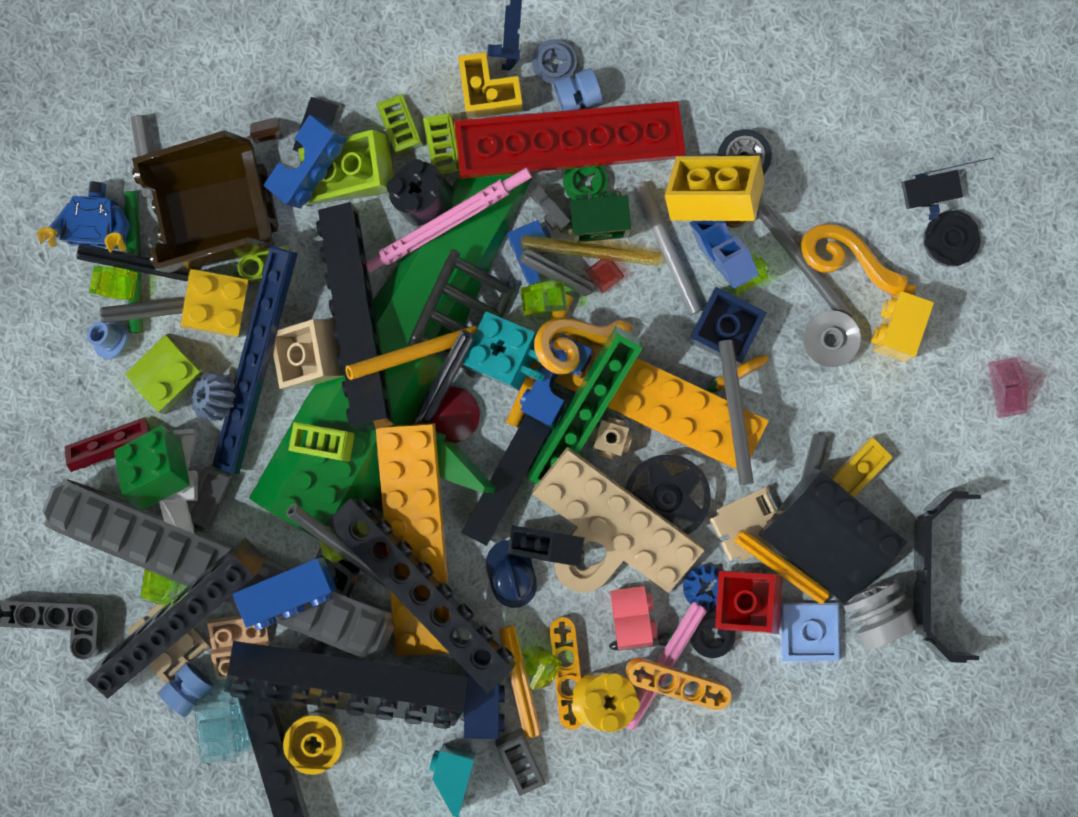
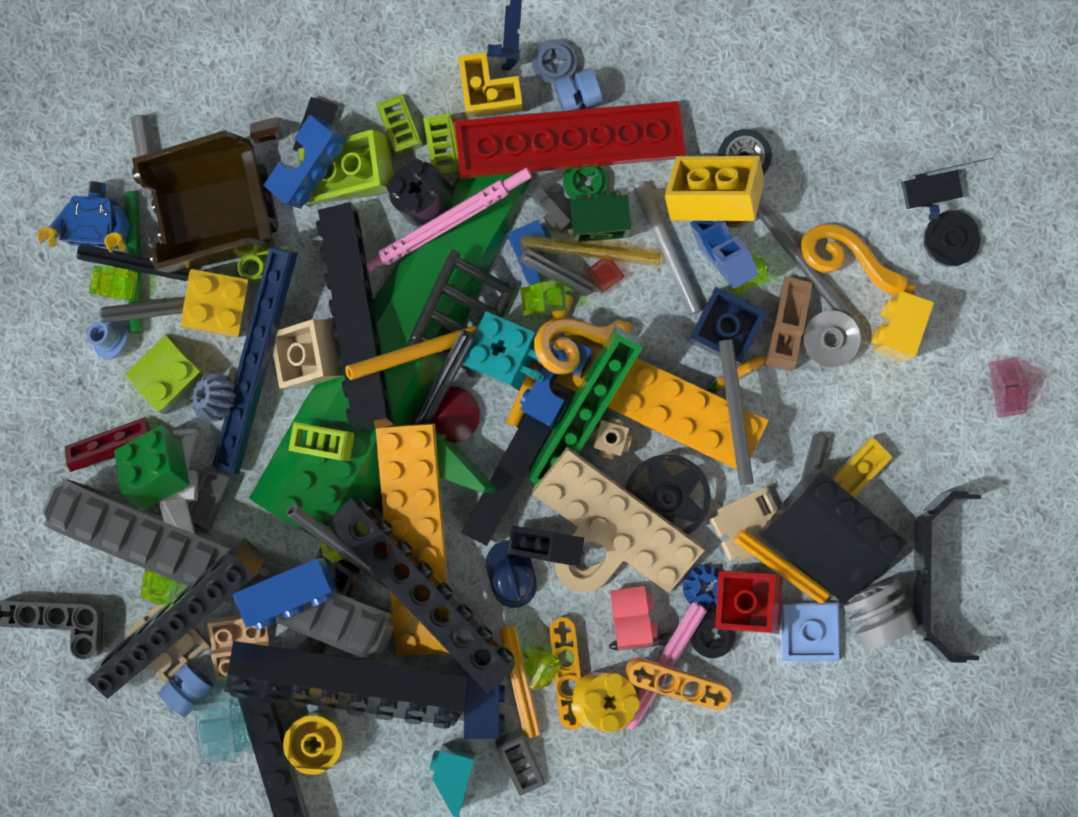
none -> medium nougat slope [765,276,813,372]

